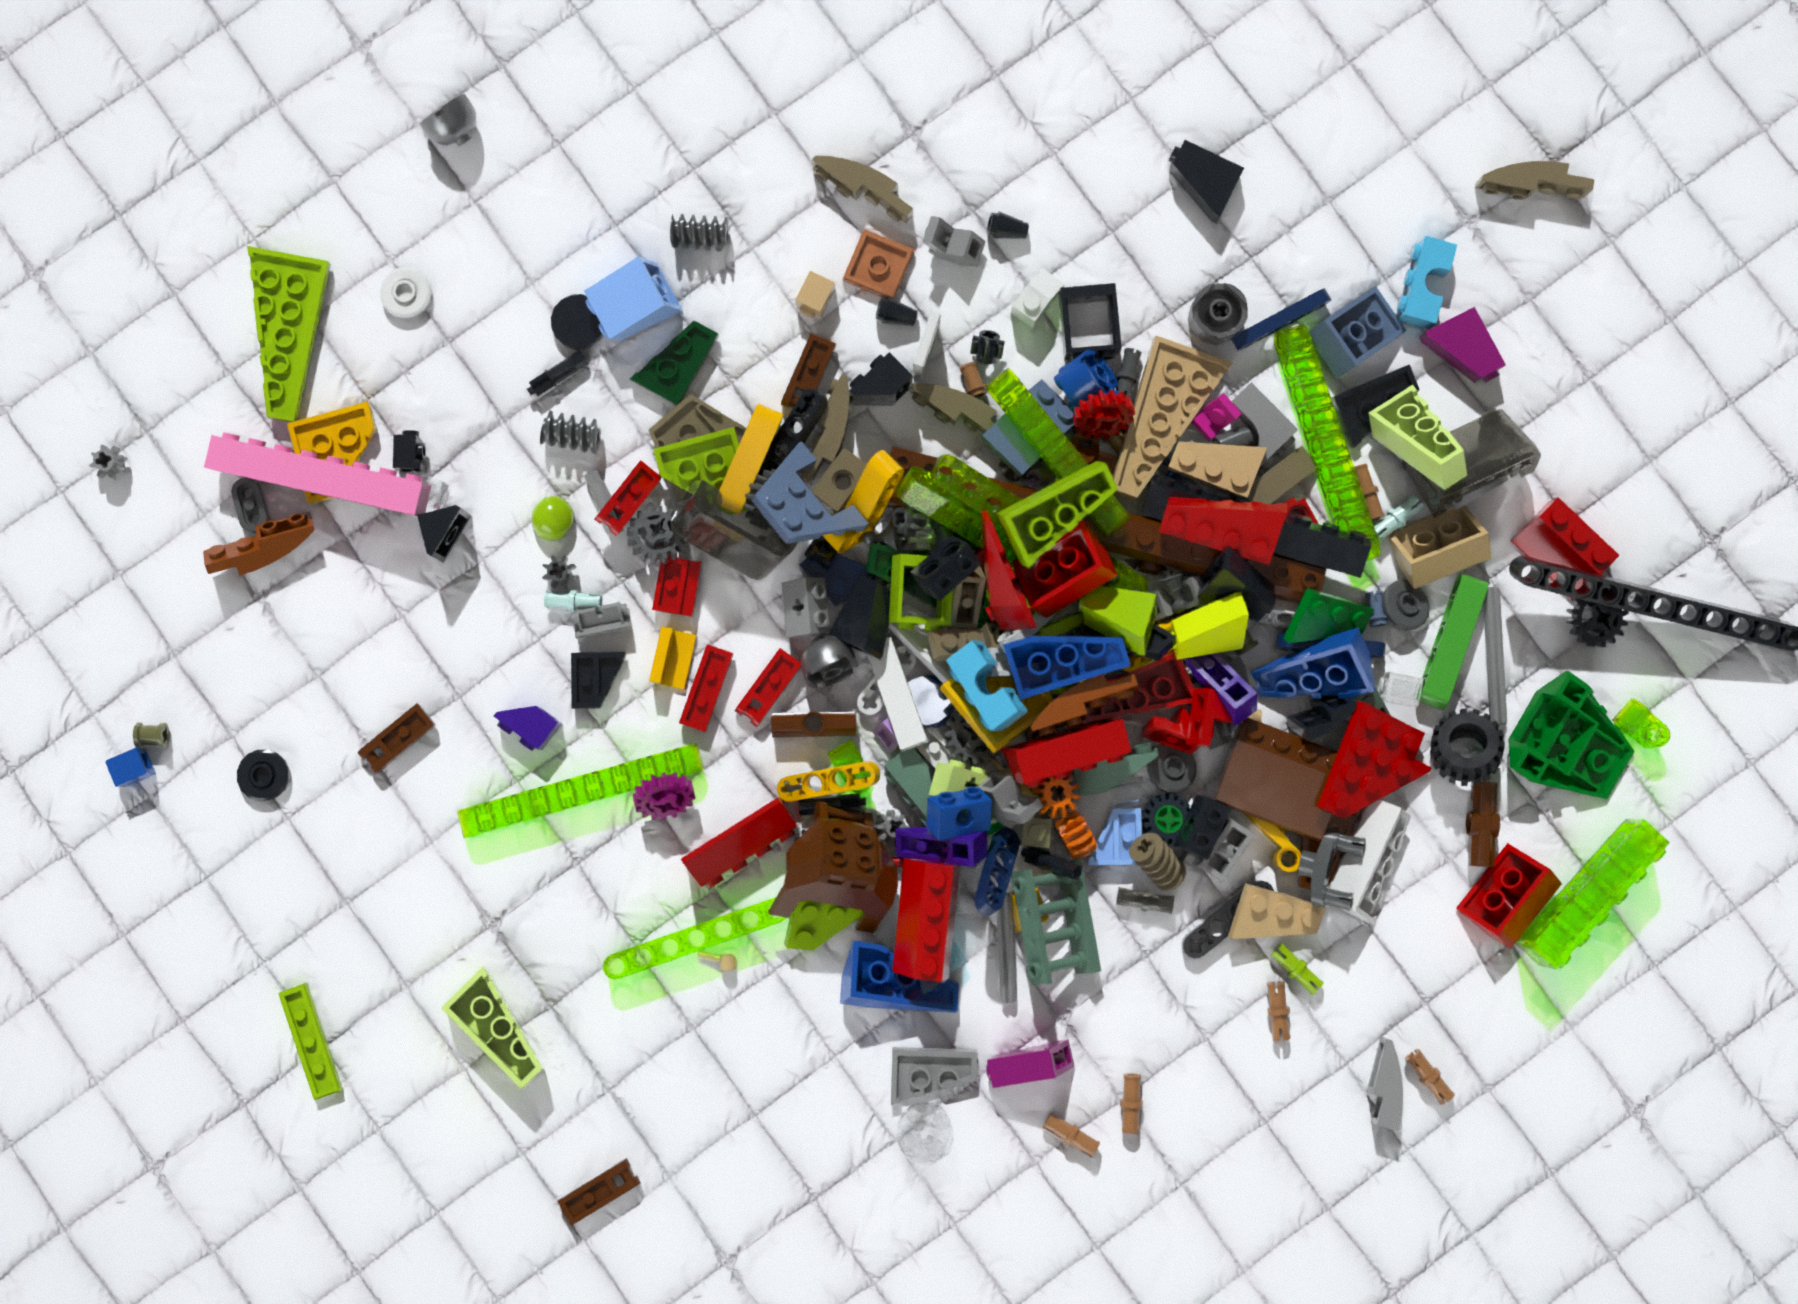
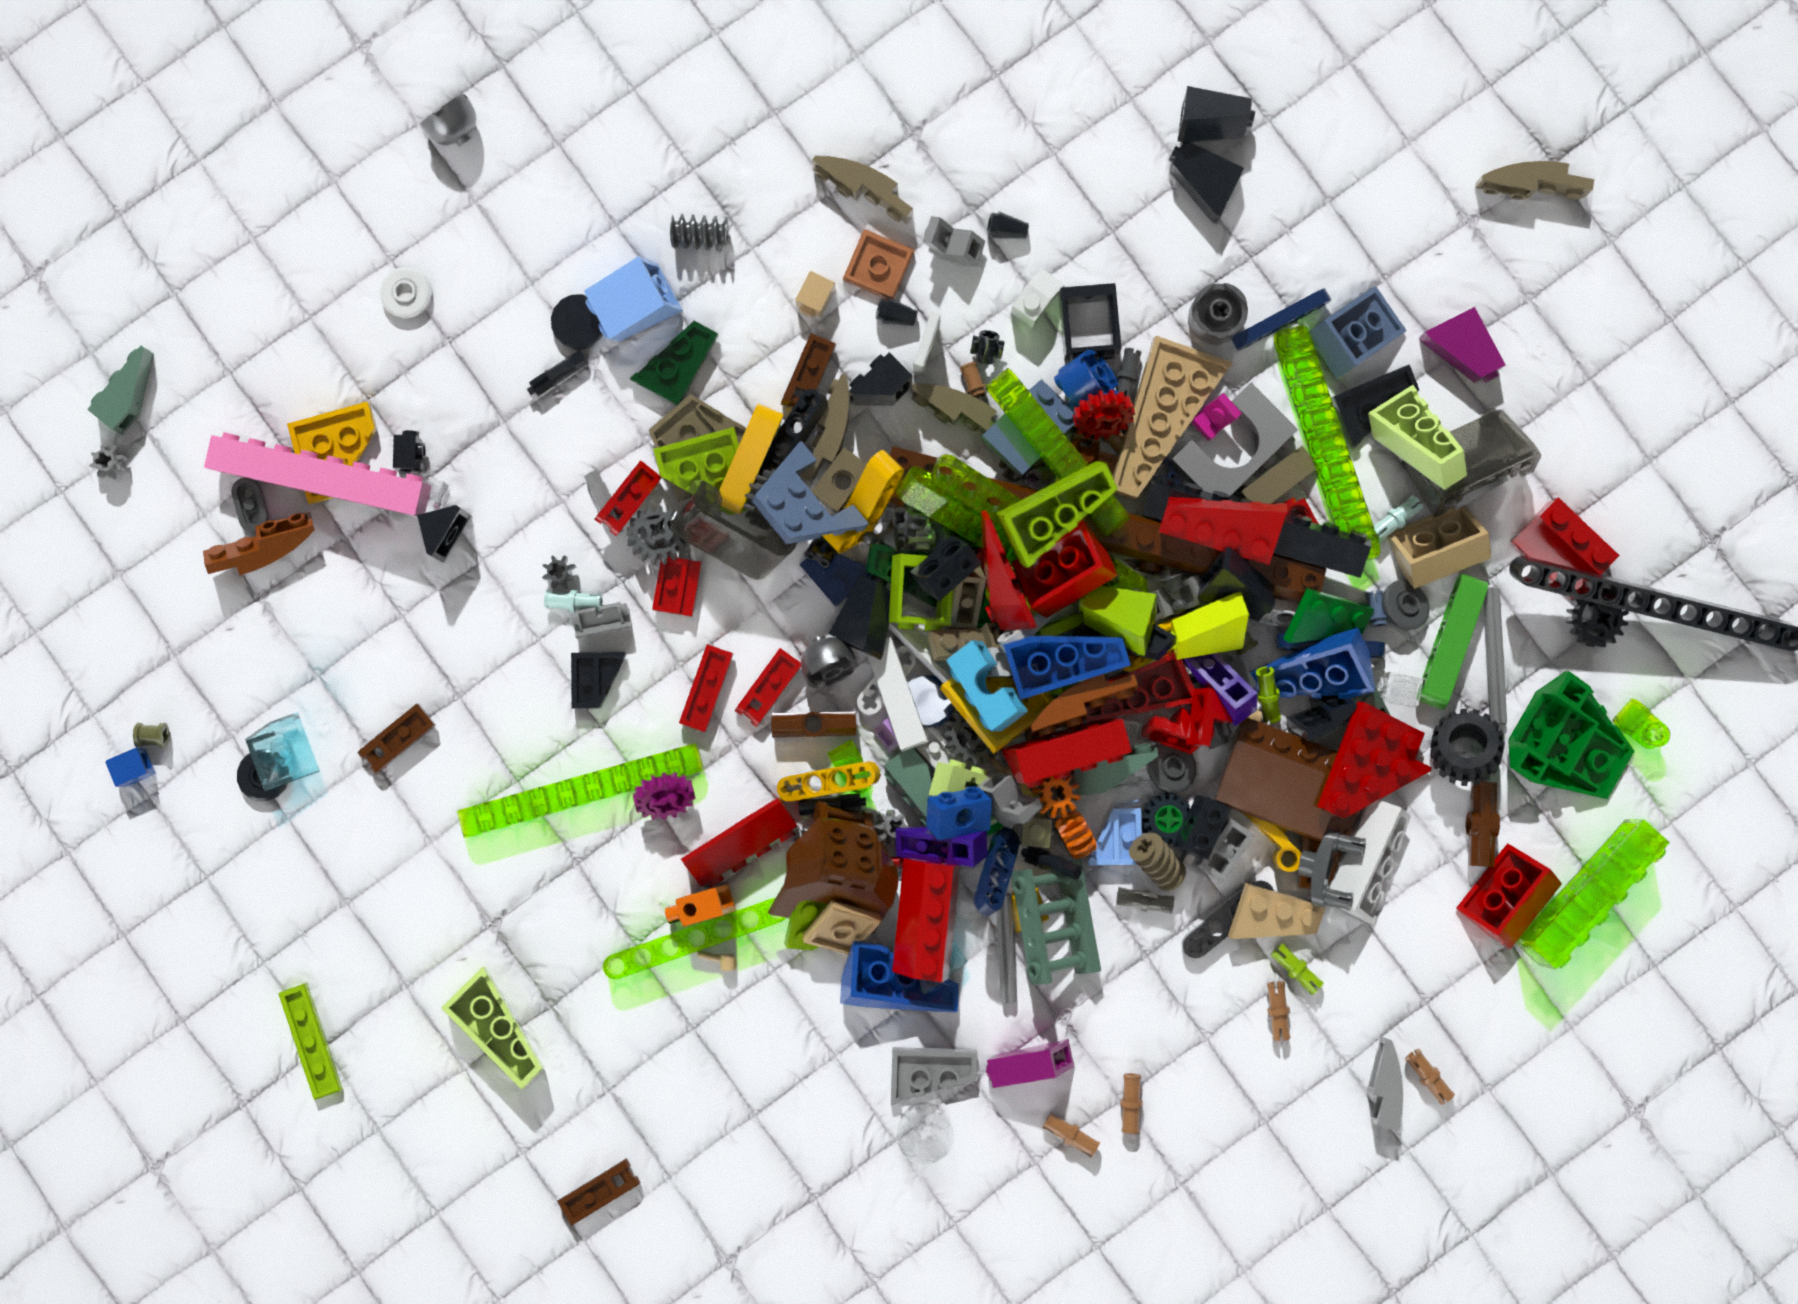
lime wing [247,246,331,423] -> none
dark purple slope [493,706,563,751] -> none
lime hair [531,496,574,541] -> none
dark grey piece [540,410,601,454] -> none
yellow panel [649,626,697,690] -> none
light grey brick [781,577,830,638] -> none
tan wing [1167,442,1267,499] -> none
dark grey brick [1212,426,1254,447] -> none
medium nougat pin [1350,463,1385,522] -> none
medium azure arch [1396,236,1458,329] -> none
none -> sand green slope [87,345,153,435]
none -> clear light blue slope [245,712,320,791]
none -> orange torso [665,883,736,927]
none -> tan tile [802,900,881,955]
none -> black slope [1177,86,1255,143]
none -> lime pin [1256,667,1281,724]

